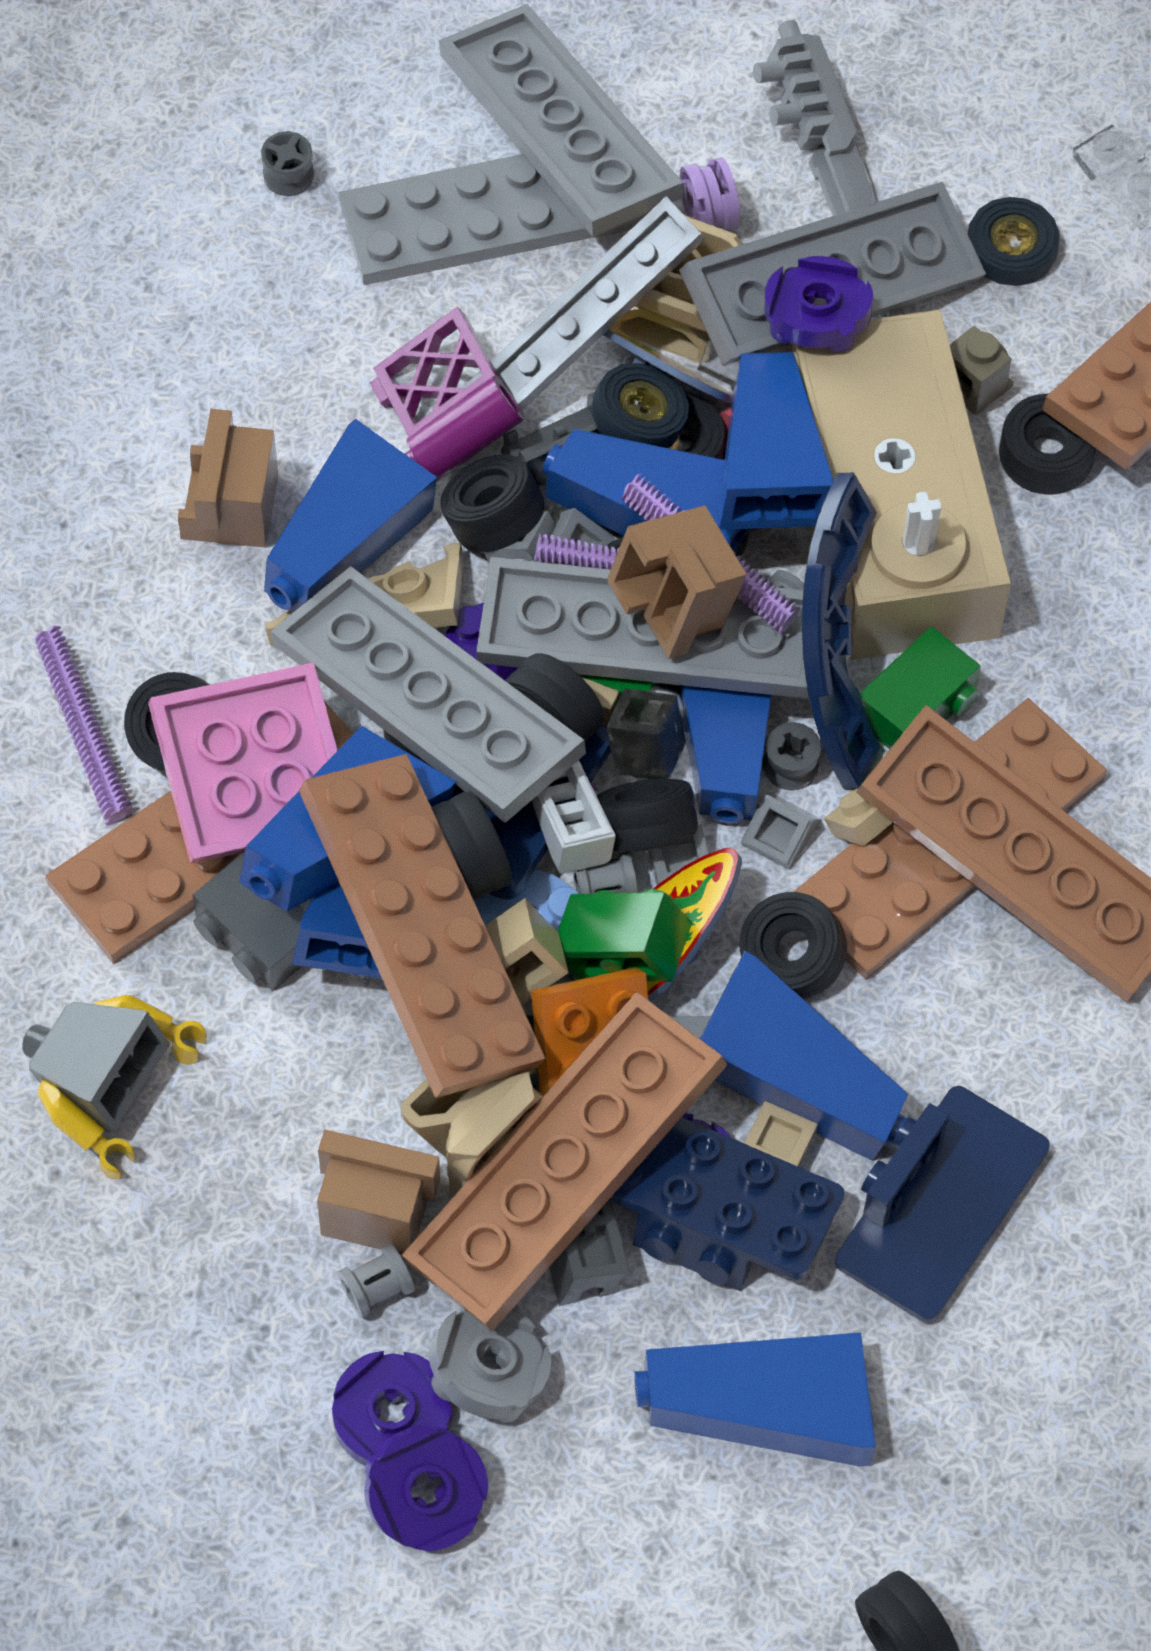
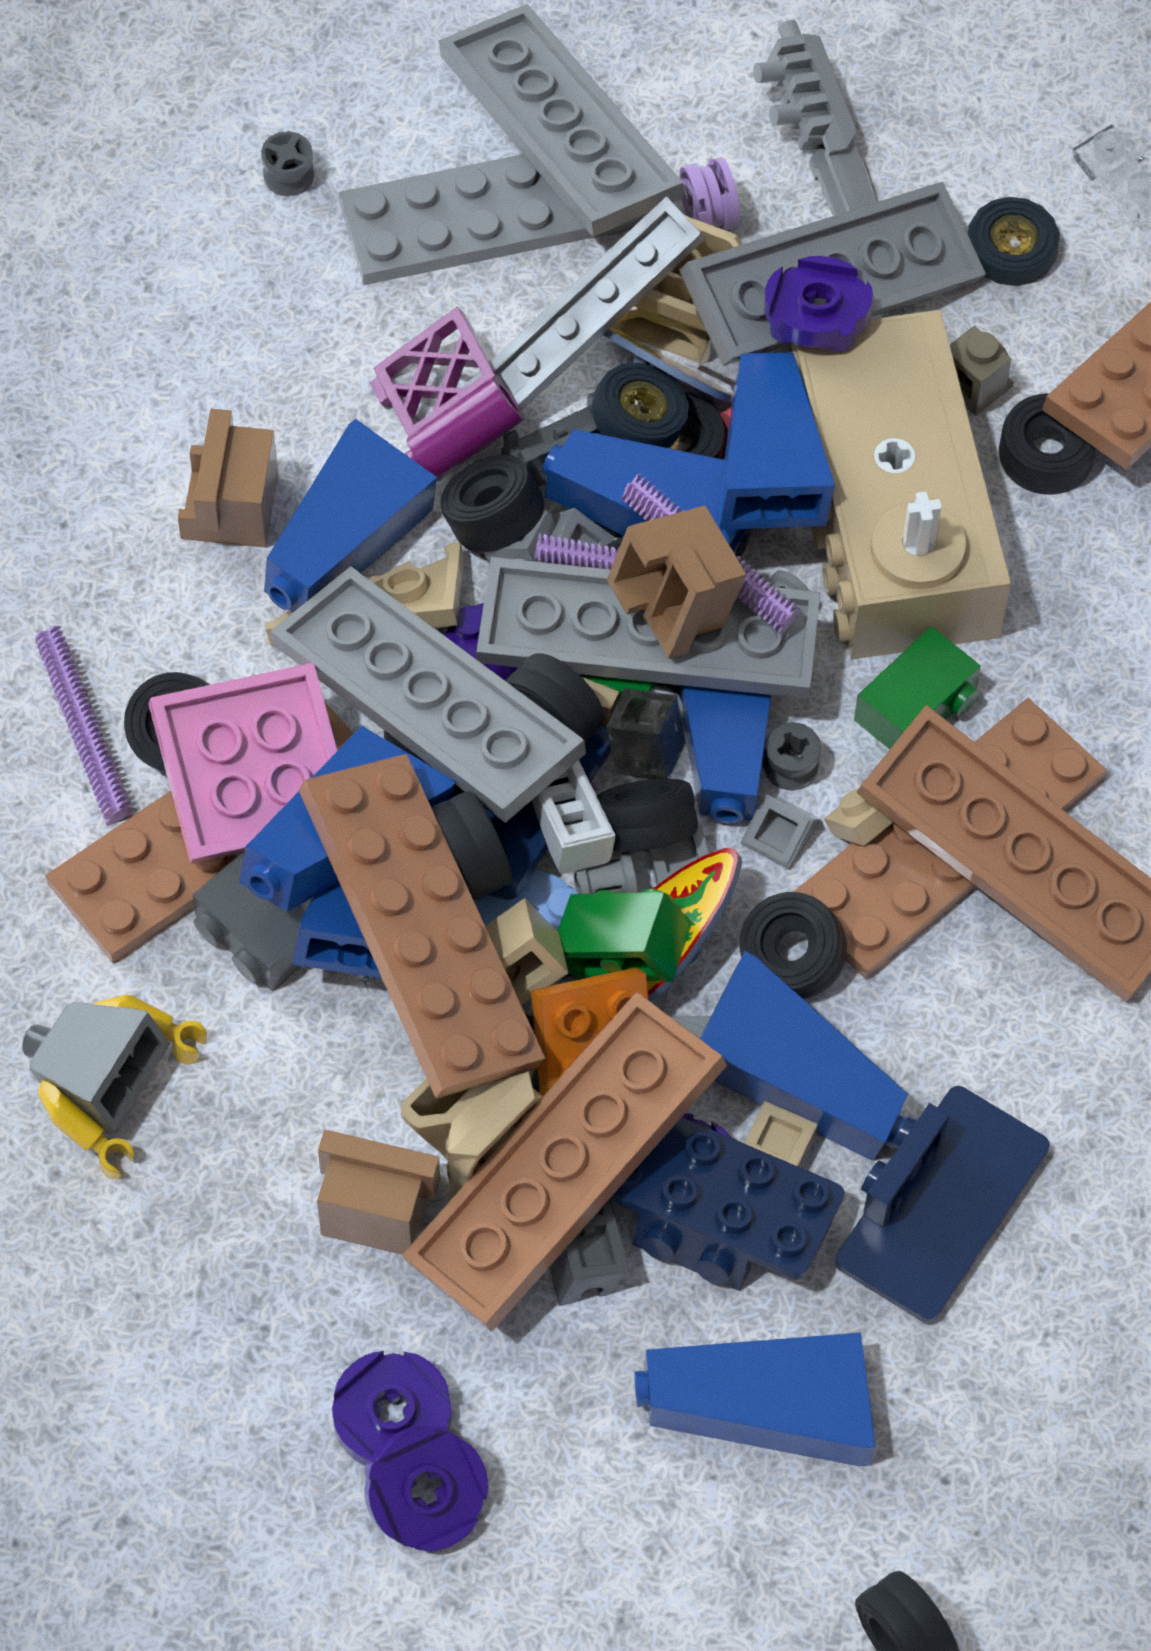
light grey bush [337,1244,415,1318] -> none
light grey plate [429,1309,551,1423] -> none
dark blue tile [802,472,881,788] -> none

